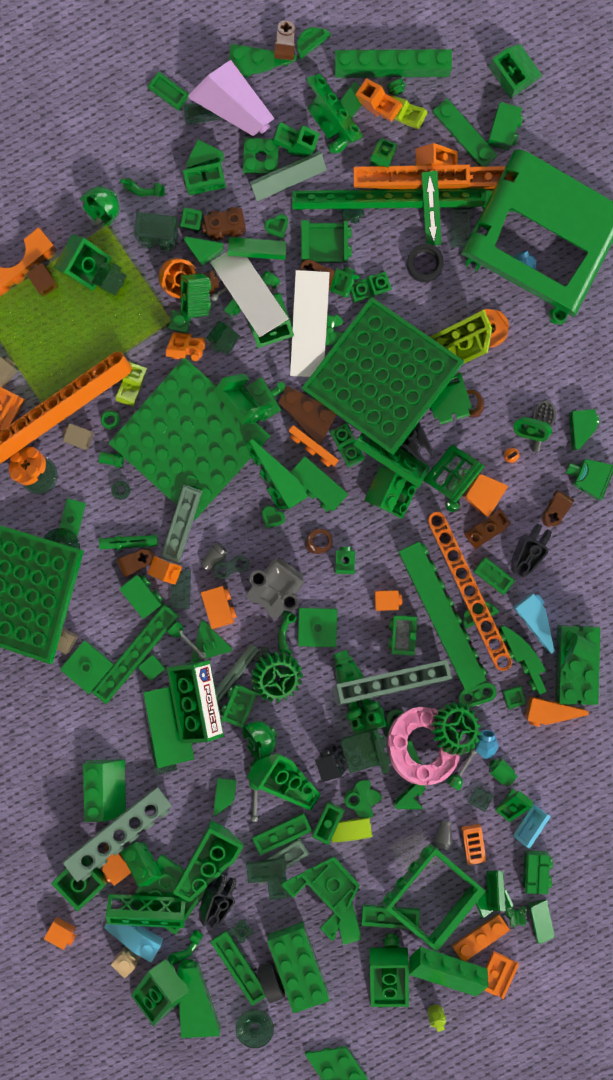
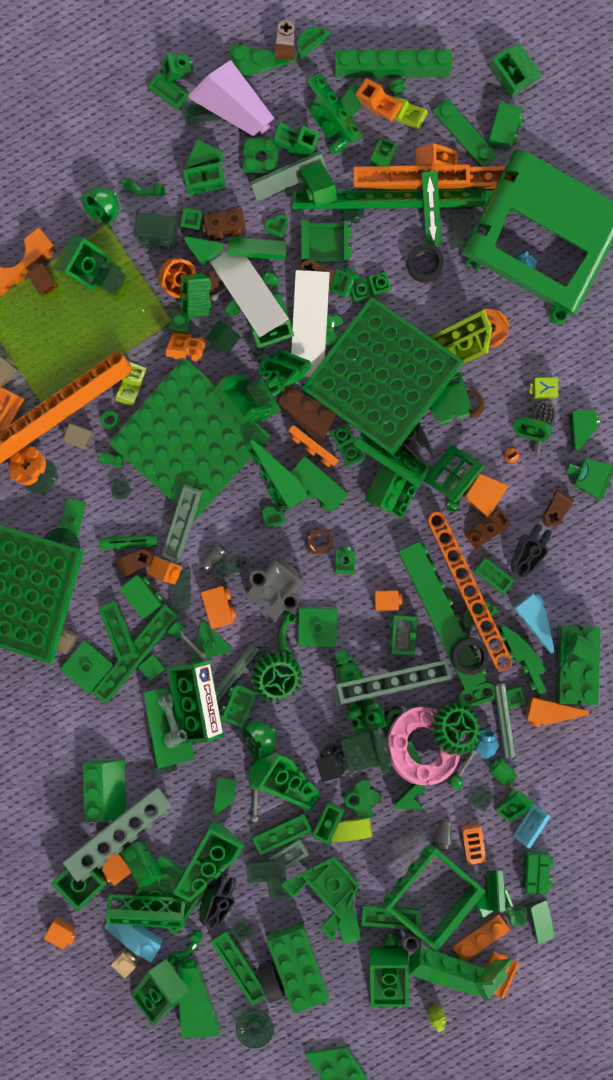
none -> green plate [98,601,138,662]
none -> sand green brick [158,694,187,748]
none -> green brick [161,53,194,81]
none -> clear green plate [251,346,270,364]
none -> green plate [259,349,312,389]
none -> green brick [299,162,337,208]
none -> dark grey cone [402,929,421,952]
none -> black tyre [451,637,489,675]
none -> green panel [474,958,512,1000]
none -> sand green axle [494,683,515,758]
none -> lime brick [528,377,558,399]

